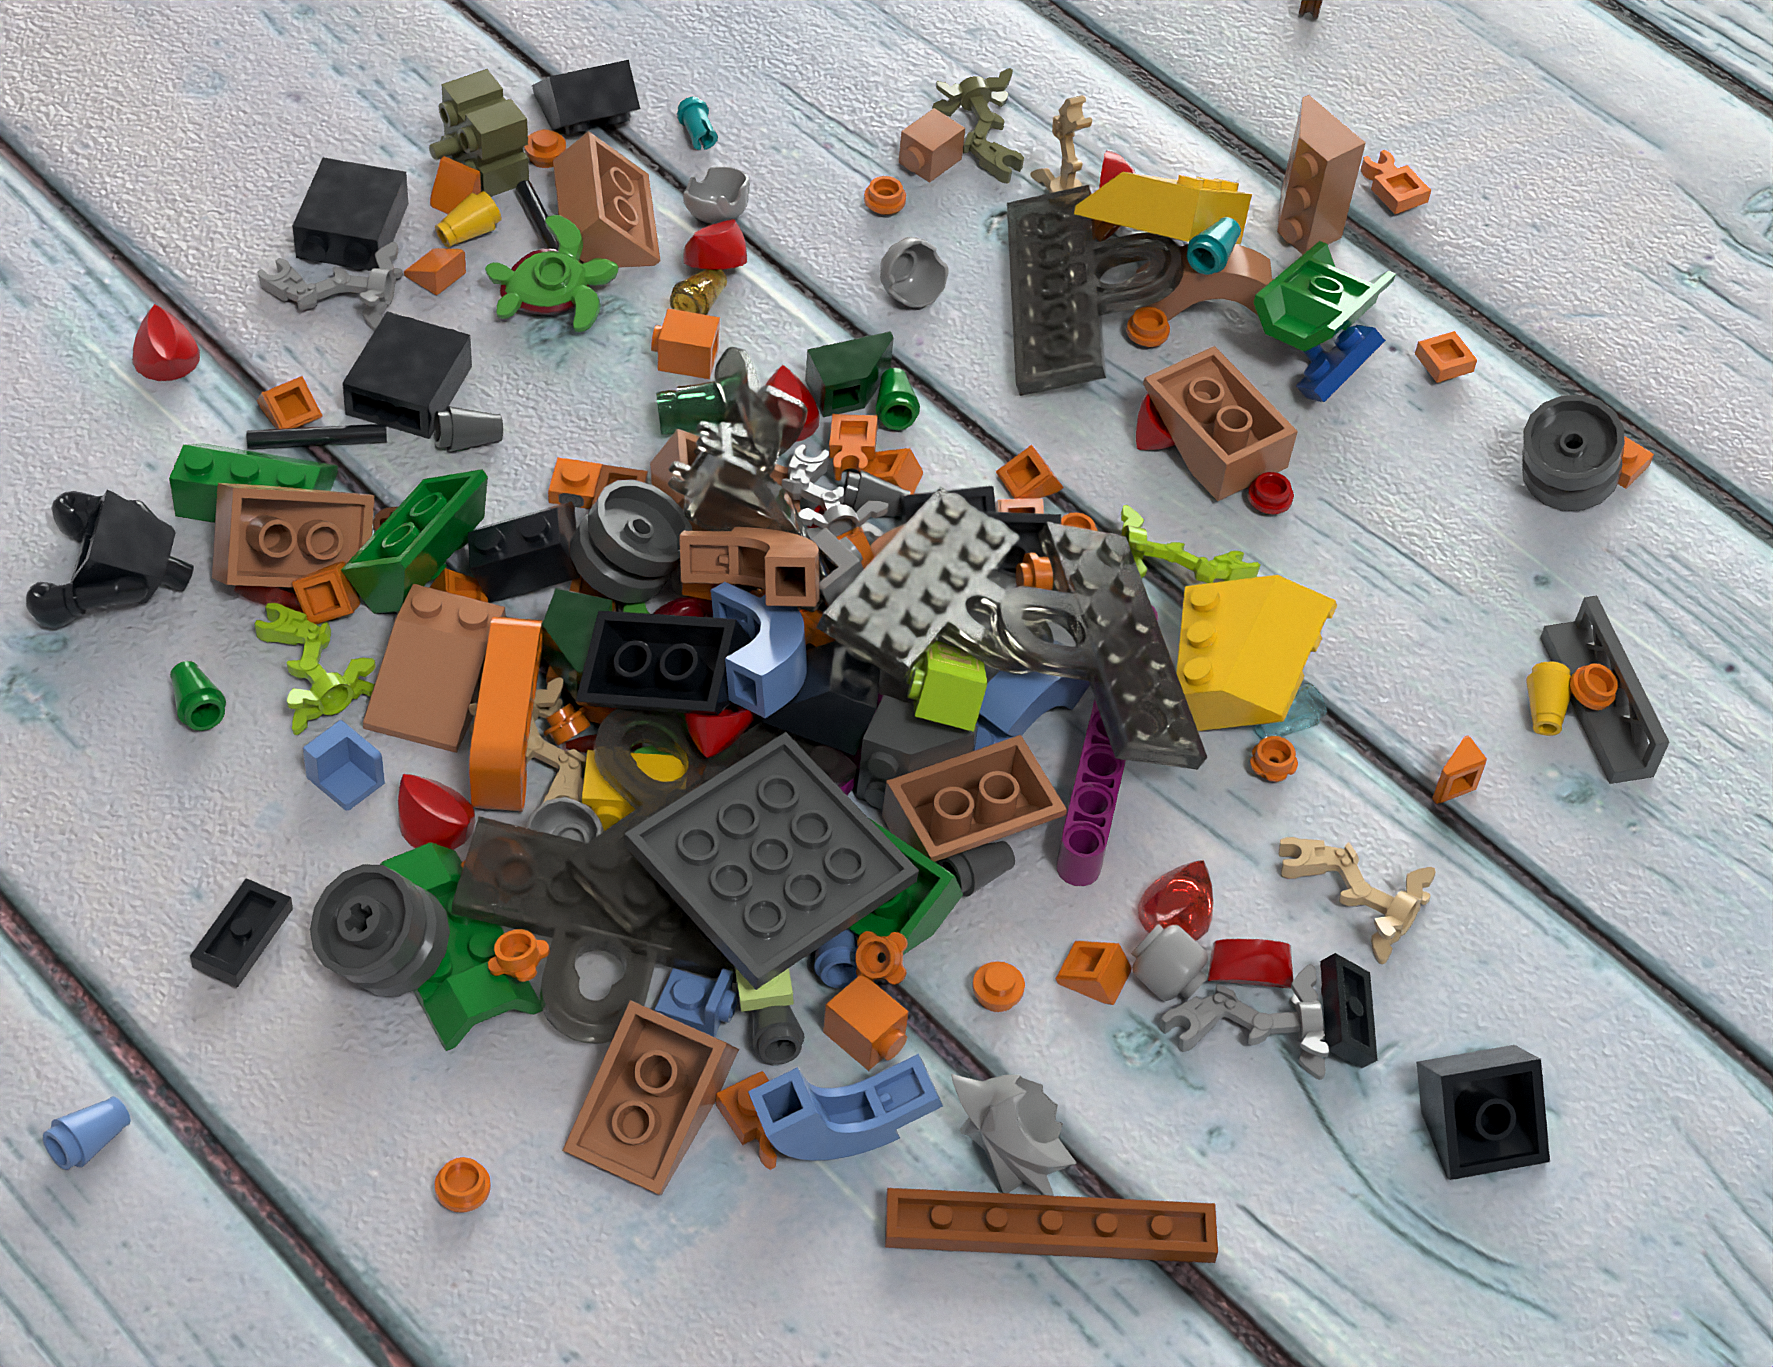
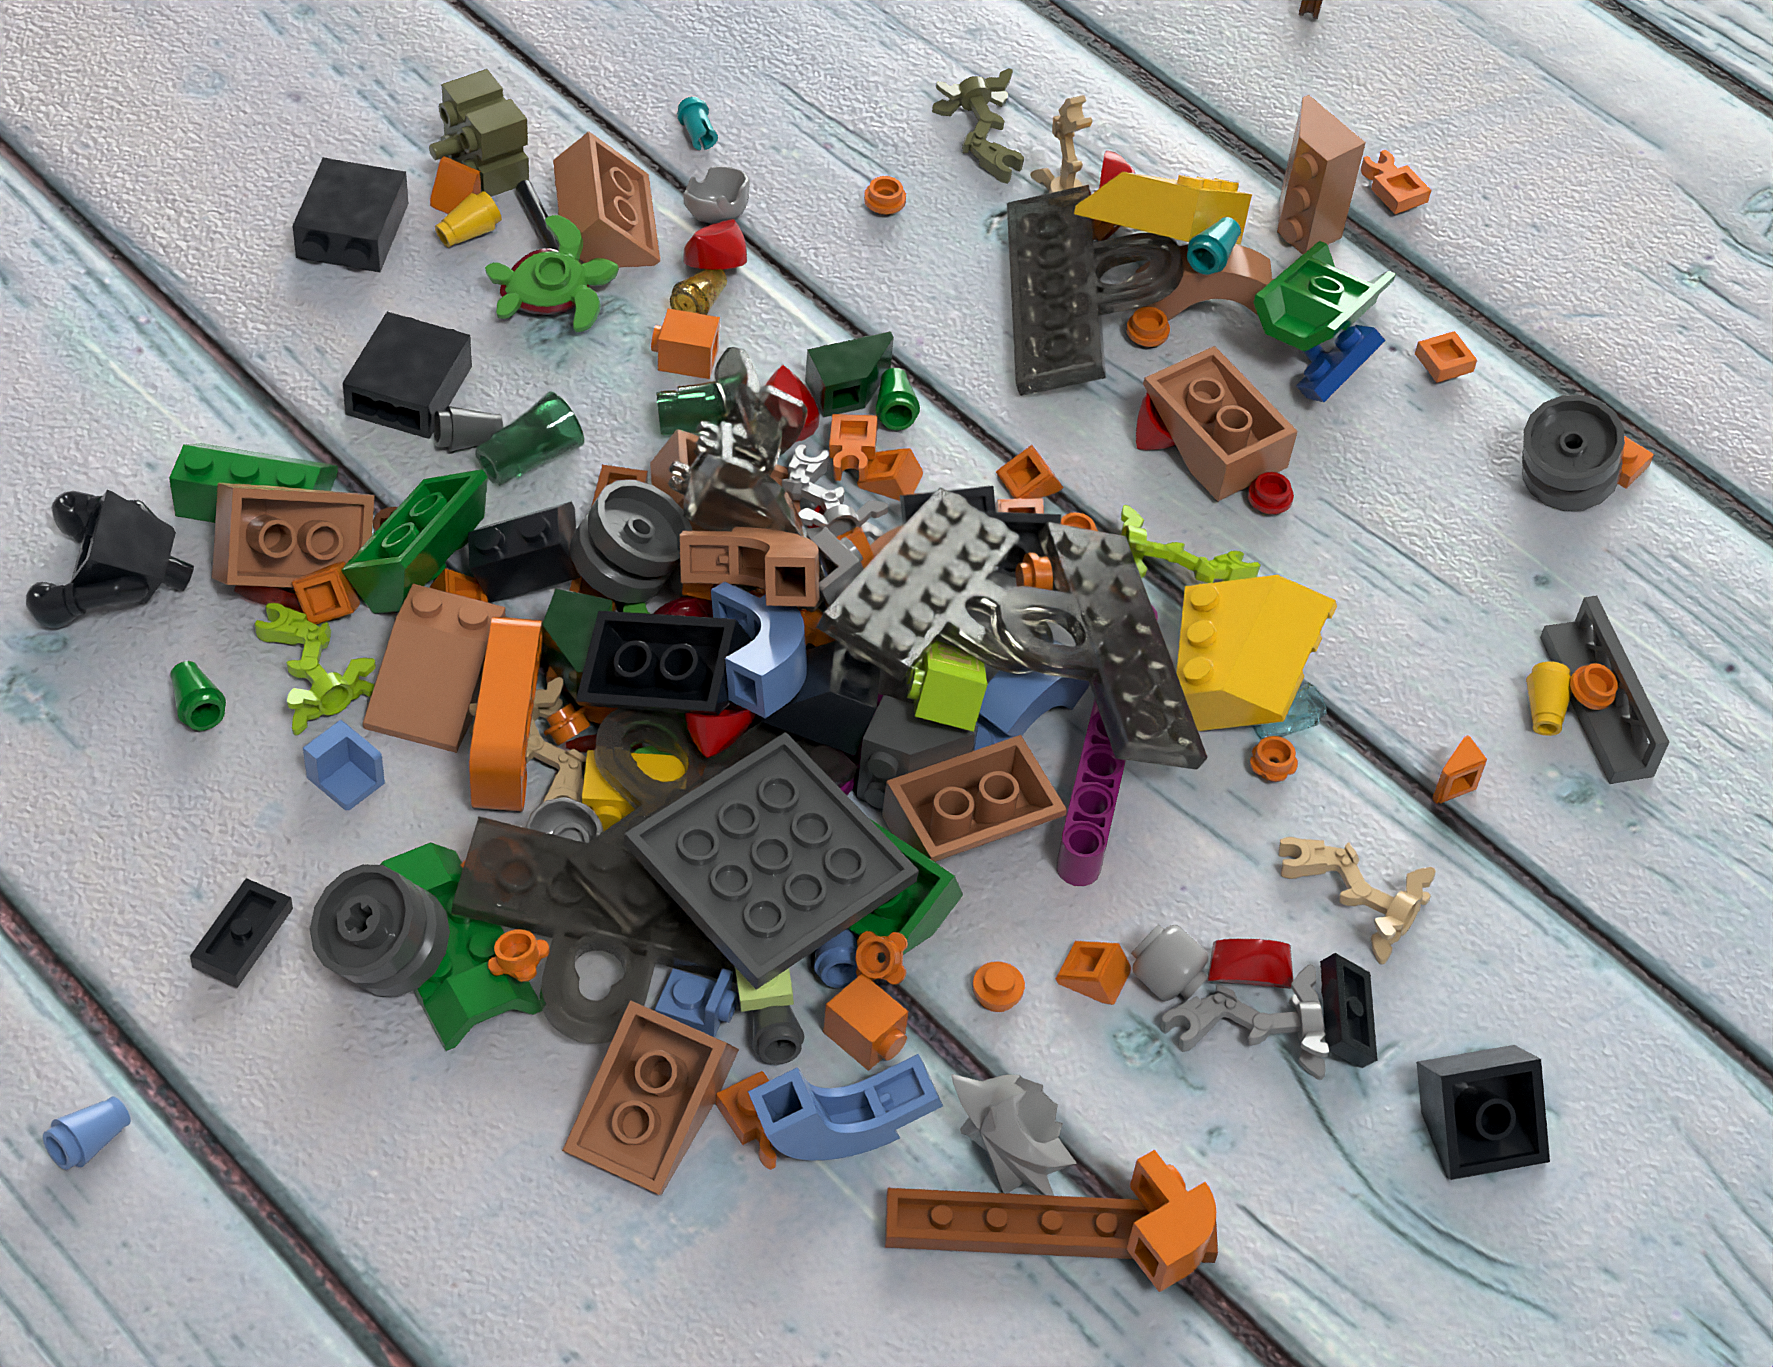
red piece [132,304,200,381] -> none
black bar [246,423,387,449] -> none
light grey piece [257,242,403,331] -> none
orange slope [257,376,323,429] -> none
red piece [398,774,476,850] -> none
orange slope [404,248,466,296] -> none
orange plate [435,1157,491,1212] -> none
orange plate [524,129,566,168] -> none
black slope [532,60,640,135] -> none
orange plate [548,457,602,509] -> none
dark grey cone [842,470,910,517] -> none
light grey hair [880,237,949,308] -> none
nougat brick [898,108,965,183] -> none
dark grey cone [938,841,1015,897] -> none
clear red piece [1138,860,1214,941] -> none
none -> clear green plant [475,391,584,486]
none -> orange brick [1126,1150,1217,1292]

